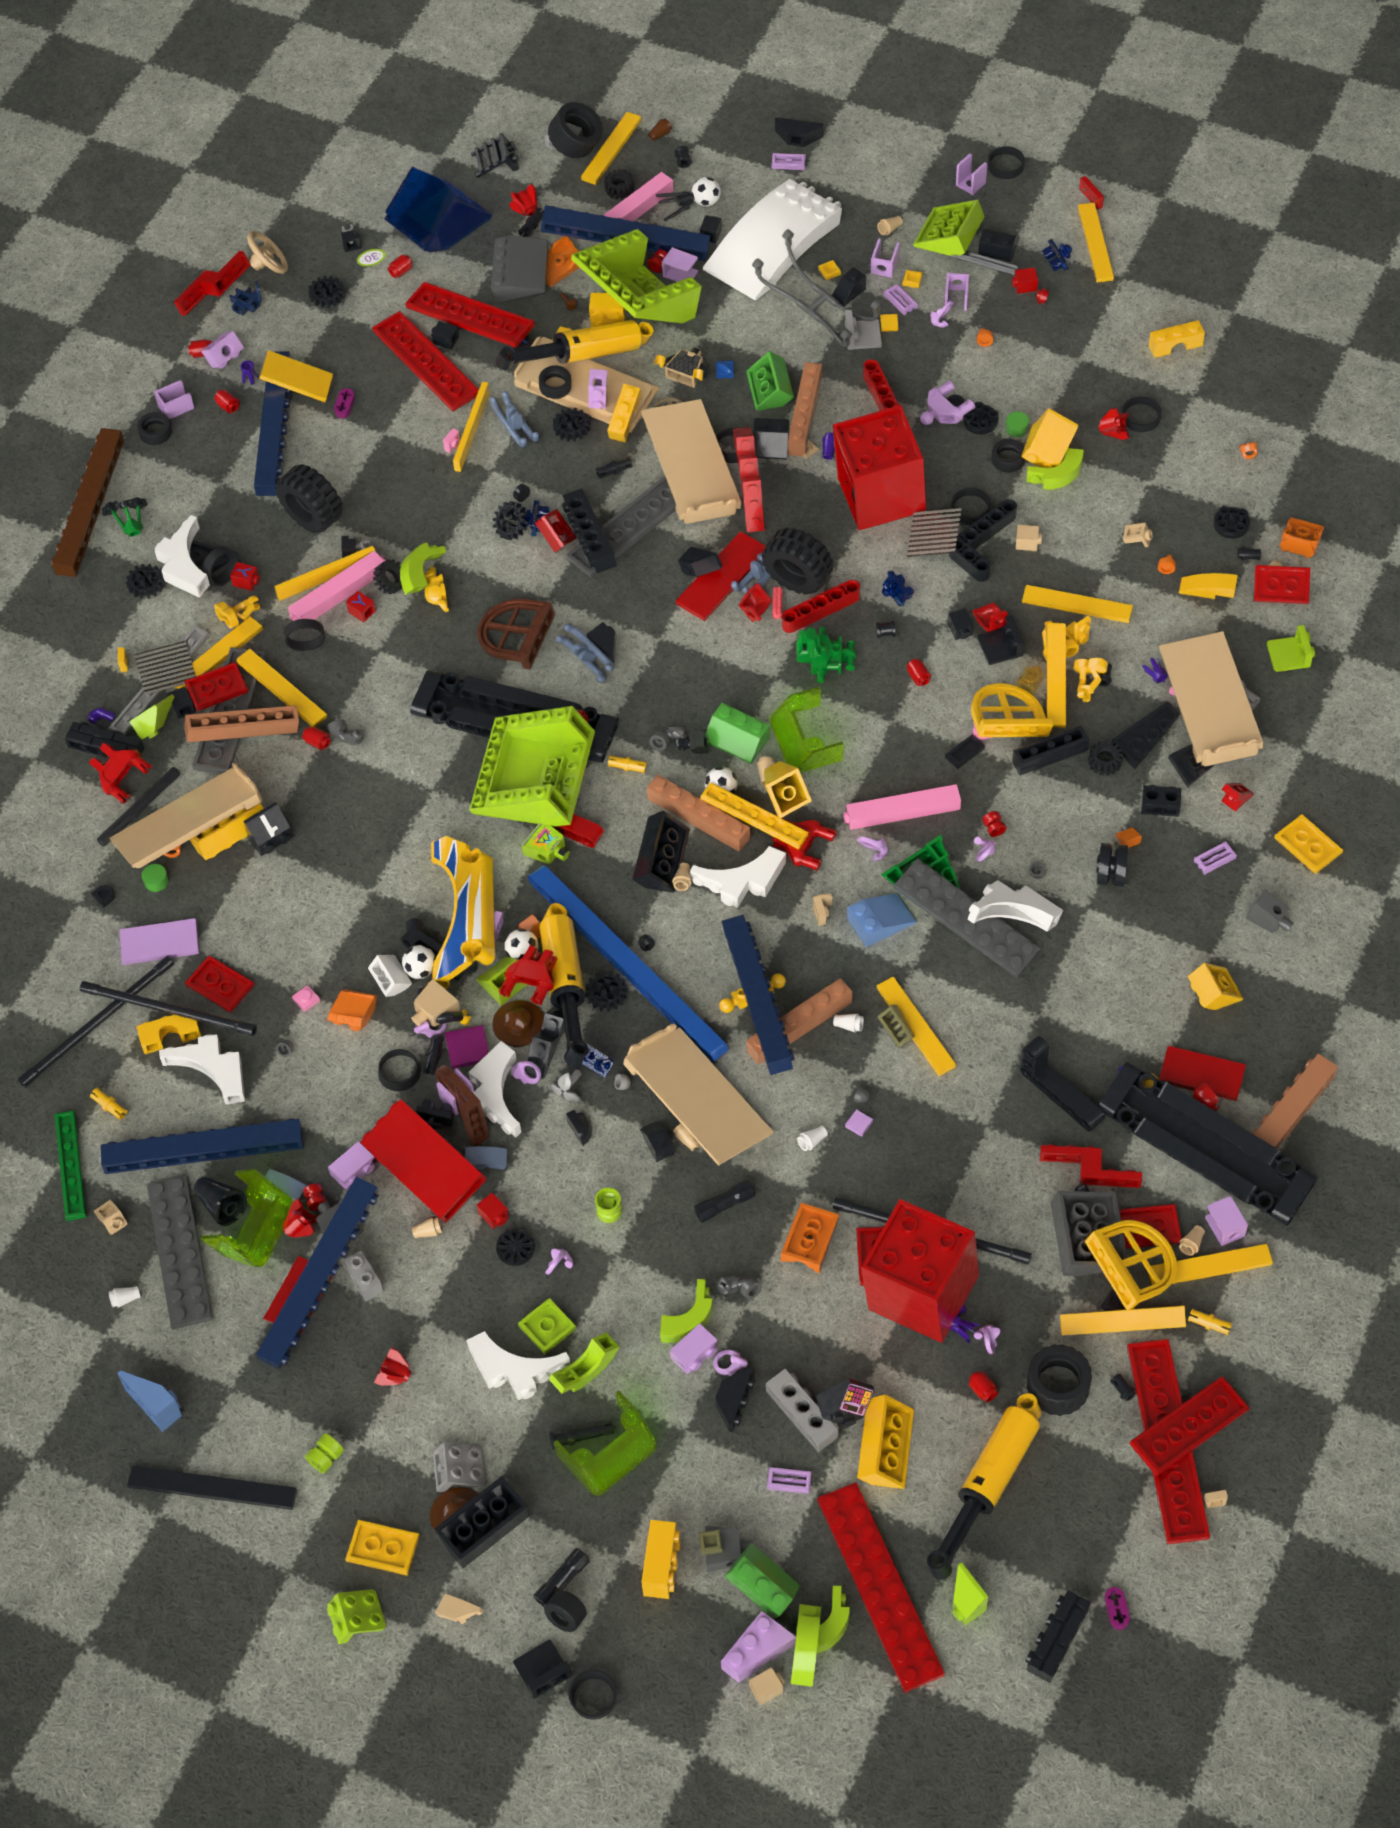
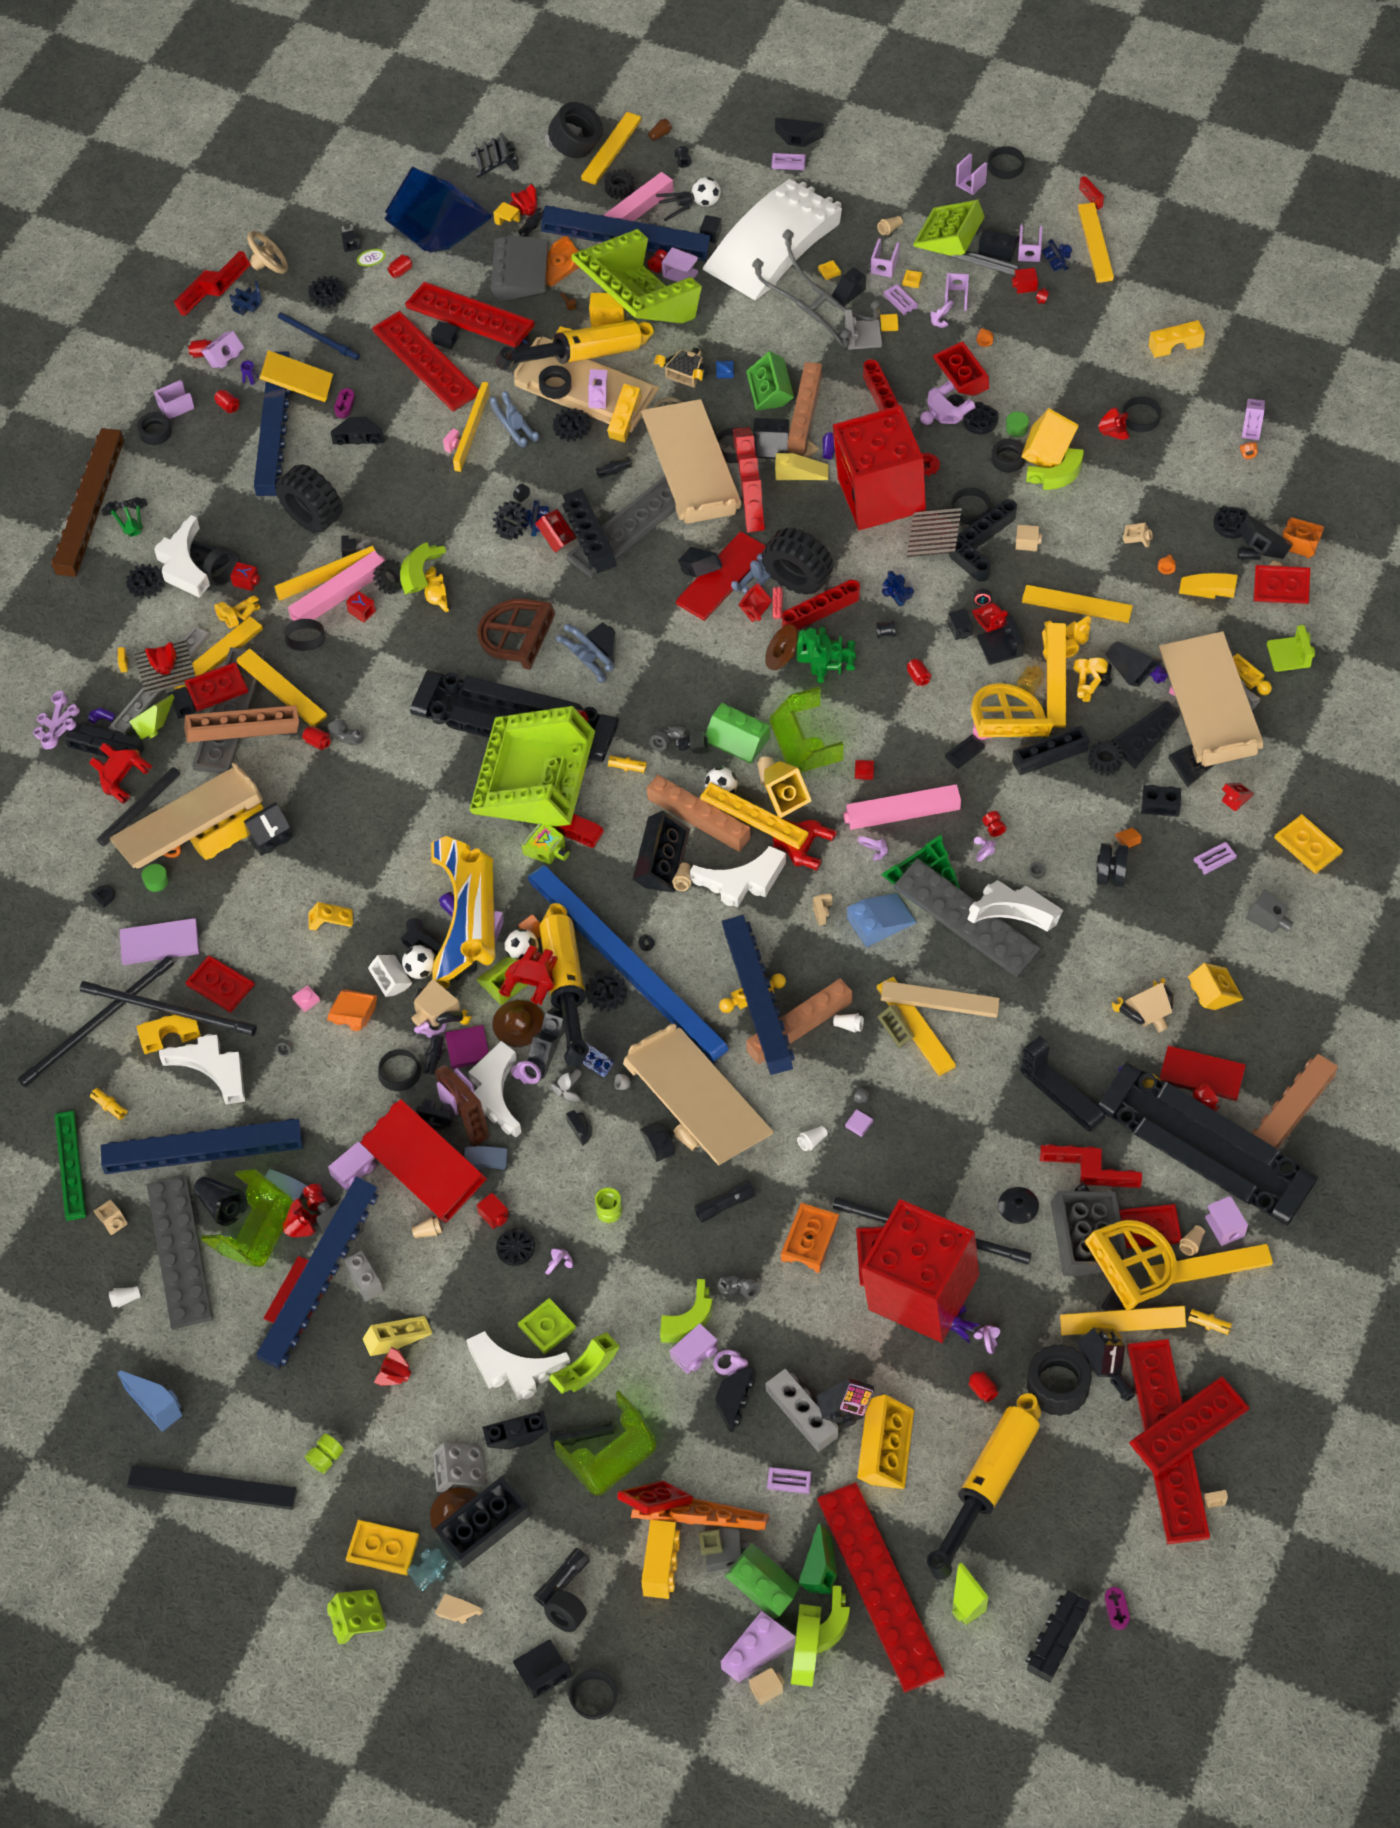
none -> lavender plant [33,691,80,749]
none -> red brick [145,642,177,675]
none -> dark blue bar [278,312,360,360]
none -> yellow bracket [308,902,353,930]
none -> black slope [331,417,385,445]
none -> light yellow slope [363,1316,432,1356]
none -> clear light blue hips [407,1548,448,1591]
none -> dark purple cone [439,892,454,917]
none -> black slope [482,1410,549,1450]
none -> yellow panel [494,202,521,226]
none -> red tile [617,1480,693,1515]
none -> orange wing [631,1498,769,1530]
none -> reddish brown hat [765,625,798,670]
none -> light yellow slope [775,453,828,480]
none -> green slope [799,1524,837,1594]
none -> red plate [855,760,874,780]
none -> tan tile [881,981,999,1018]
none -> red gear [921,453,940,477]
none -> red slope [933,341,989,396]
none -> black tile [973,589,992,605]
none -> black dish [998,1187,1039,1224]
none -> lavender piece [1018,225,1042,262]
none -> black slope [1076,1327,1125,1378]
none -> black slope [1105,641,1162,687]
none -> tan torso [1111,978,1174,1033]
none -> yellow plate [1230,651,1272,695]
none -> black slope [1238,515,1293,559]
none -> lavender bracket [1242,399,1265,440]

